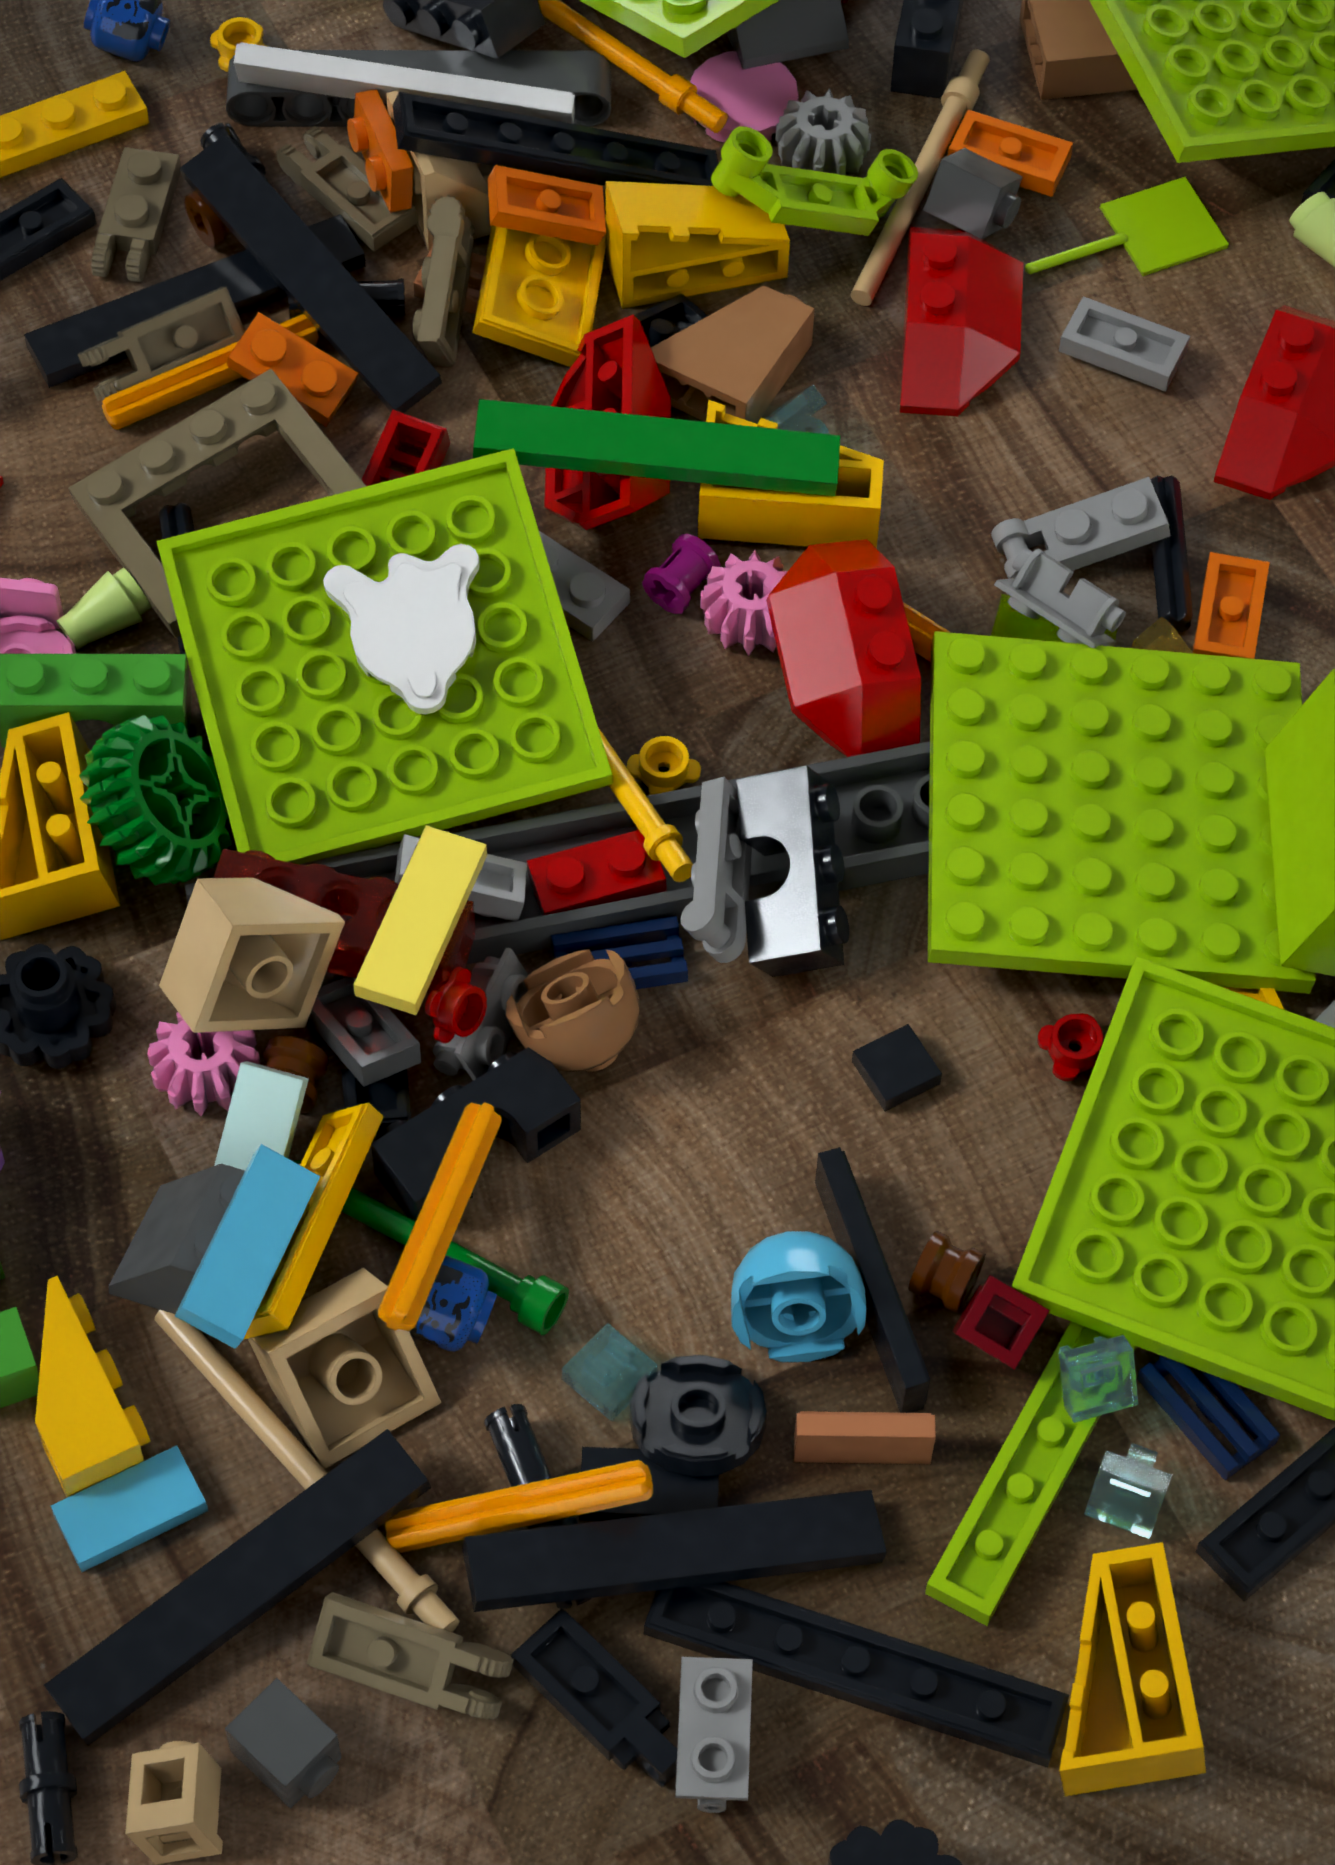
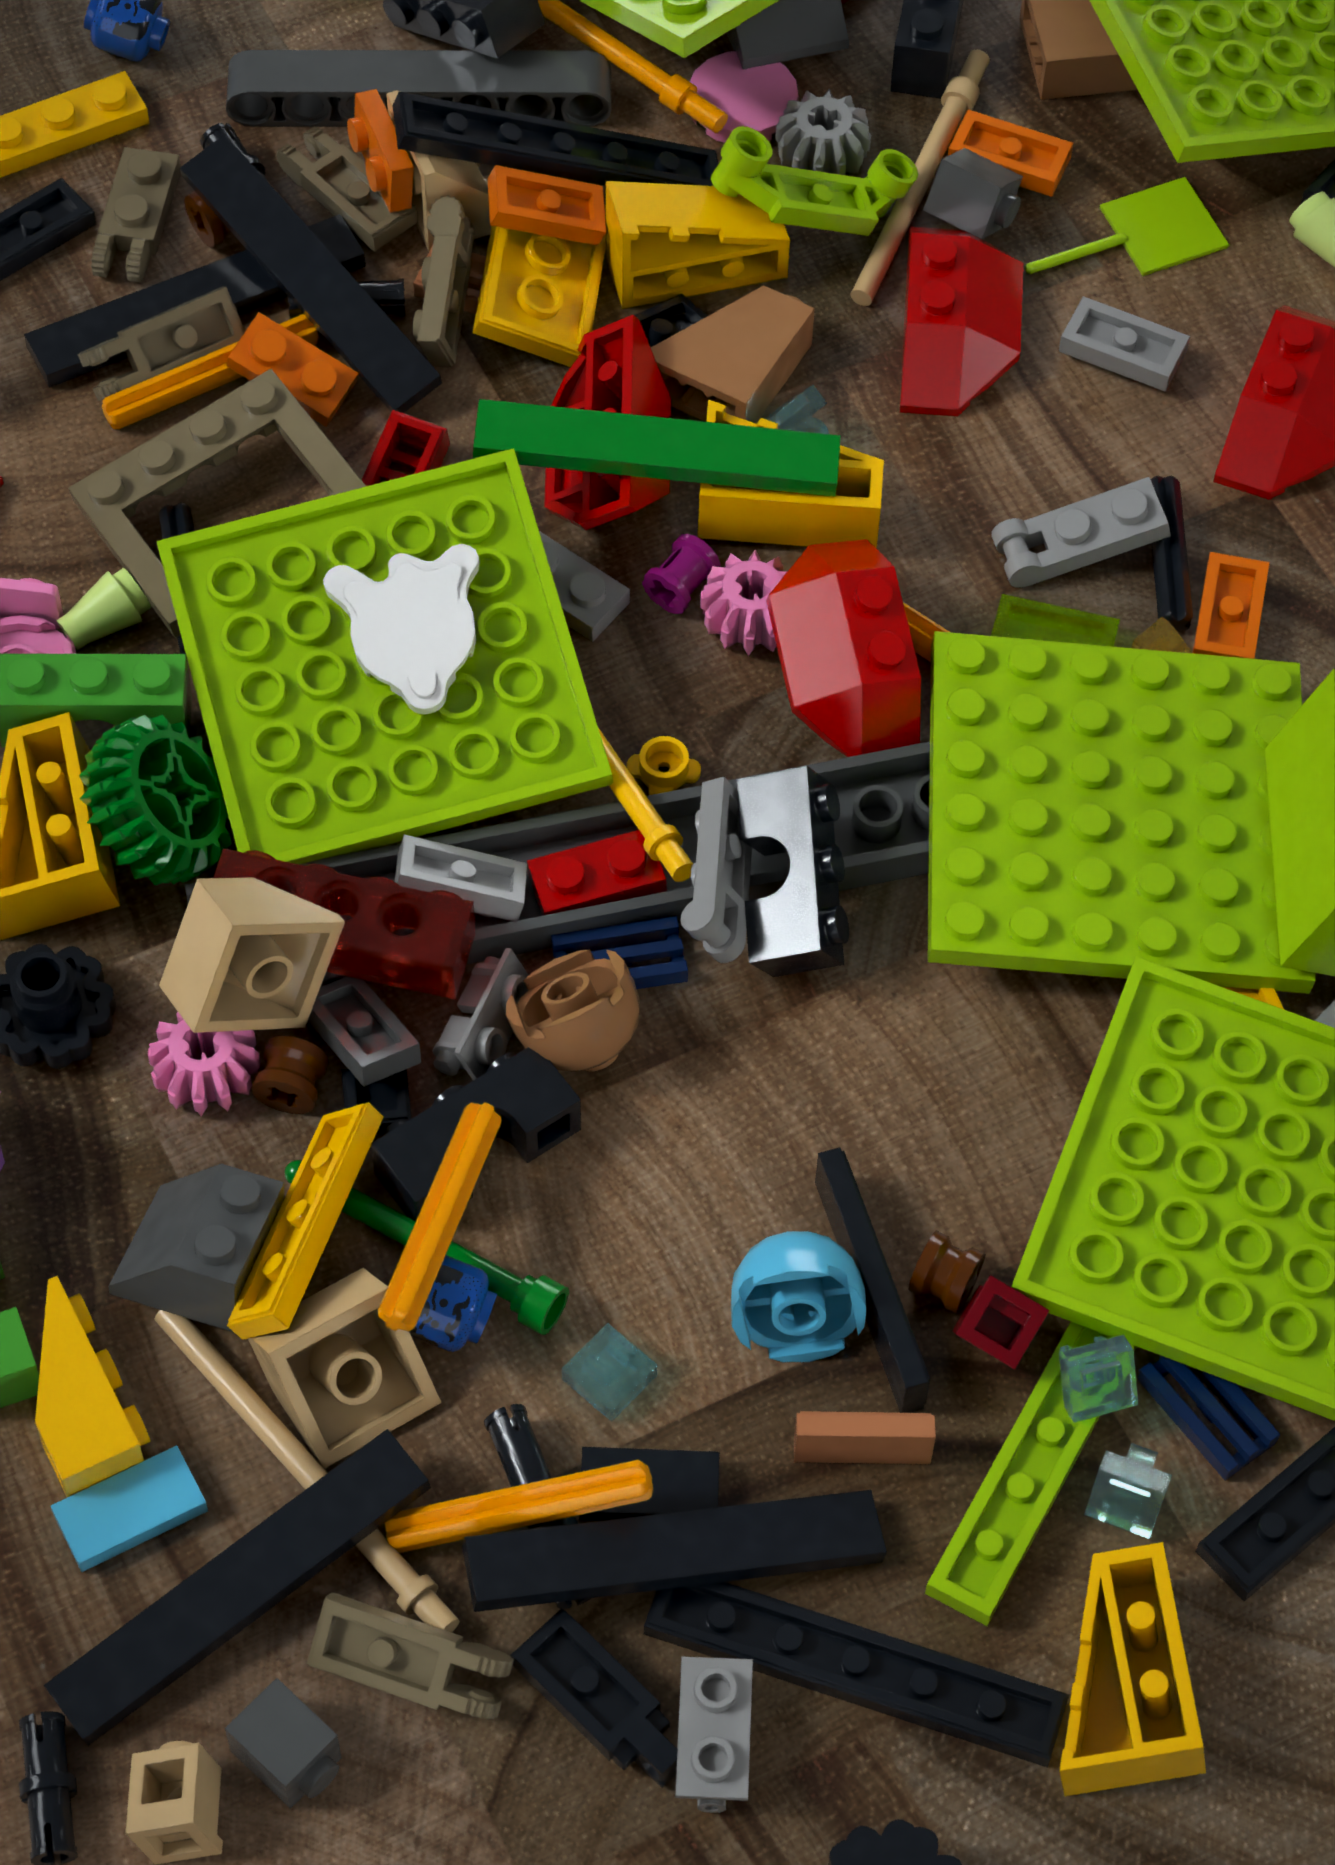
medium azure tile [175,1144,321,1349] -> none
yellow plate [210,17,269,72] -> none
light aqua tile [214,1061,309,1170] -> none
white tile [233,42,575,124] -> none
light yellow tile [353,826,487,1015] -> none
red plate [425,967,487,1044] -> none
black tile [629,1355,767,1477] -> none
black tile [852,1024,942,1111] -> none
light grey hinge [994,547,1126,648] -> none
red plate [1037,1013,1103,1081] -> none

